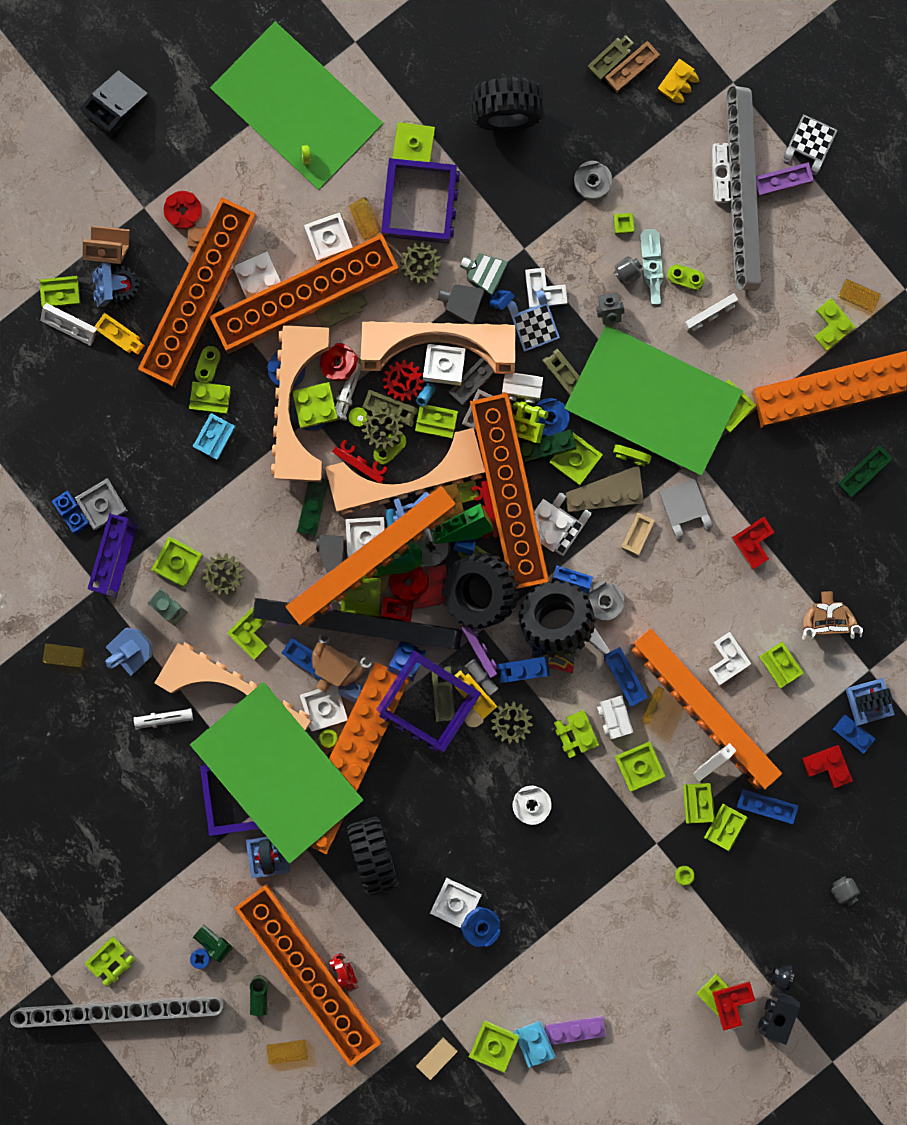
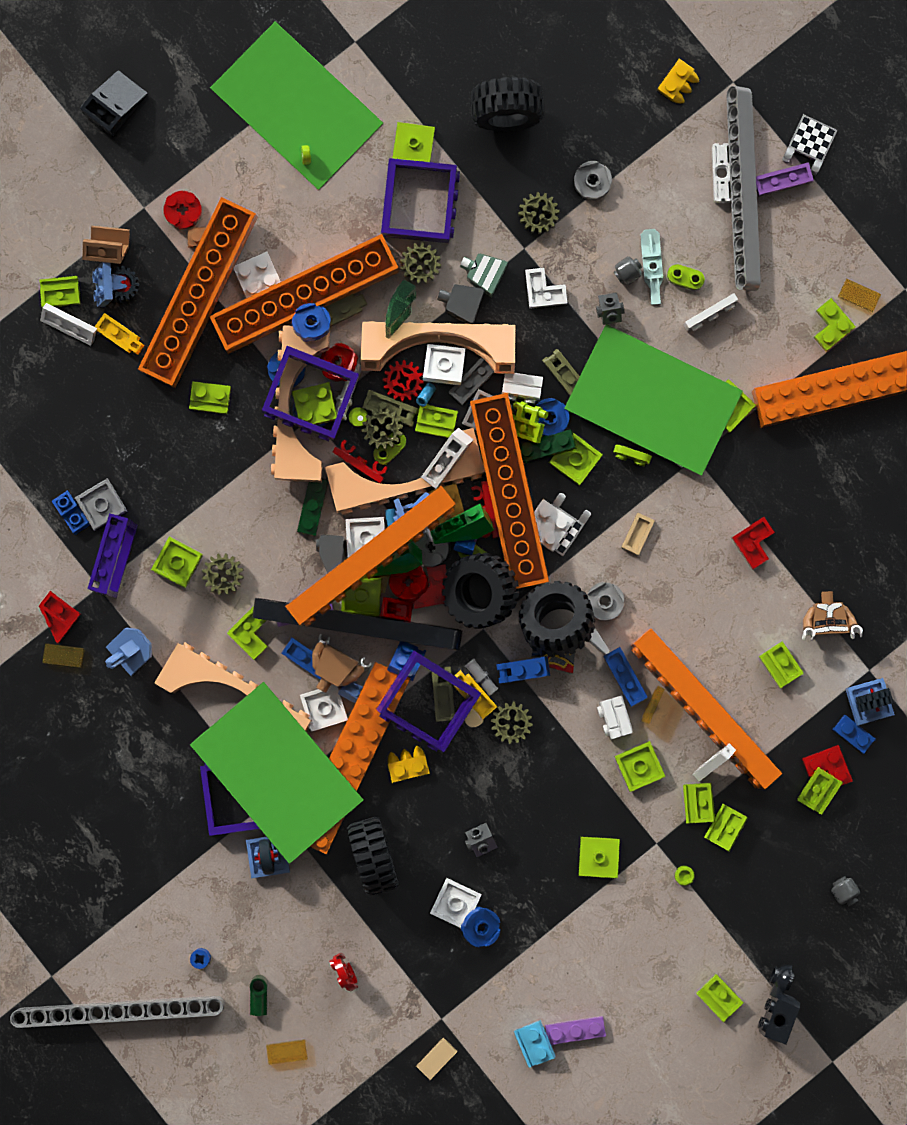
lime plate [84,936,136,987] -> none
white pin [134,709,193,729] -> none
sand green torso [148,588,187,626] -> none
medium azure plate [193,413,236,460] -> none
dark green piece [193,925,233,963] -> none
lime plate [195,346,221,383] -> none
orange brick [234,883,382,1067] -> none
white plate [304,212,353,262] -> none
lime tile [318,729,338,748] -> none
clear yellow tile [348,197,381,240] -> none
lime tile [457,480,479,504] -> none
medium lavender plate [461,626,498,678] -> none
lime plate [469,1020,520,1073] -> none
blue plate [487,290,515,310] -> none
flag [507,290,560,352] -> none
white plate [513,786,551,825] -> none
blue plate [551,565,593,594] -> none
lime plate [554,710,599,758] -> none
dark tan wing [565,465,644,512] -> none
olive hinge [587,35,634,81] -> none
medium nougat plate [605,41,660,93] -> none
lime tile [613,213,634,234] -> none
light grey flag [659,479,712,540] -> none
white plate [708,632,751,685] -> none
red plate [712,981,756,1031] -> none
blue plate [736,789,798,824] -> none
dark green plate [837,445,893,498] -> none
none -> red wing [39,591,82,644]
none -> dark purple window [261,346,359,442]
none -> blue plate [292,303,331,342]
none -> clear green slope [385,280,416,339]
none -> yellow plate [388,746,430,783]
none -> white slope [421,428,474,489]
none -> dark grey brick [465,823,498,857]
none -> olive gear [518,192,560,234]
none -> lime plate [579,837,620,878]
none -> lime plate [797,767,842,815]

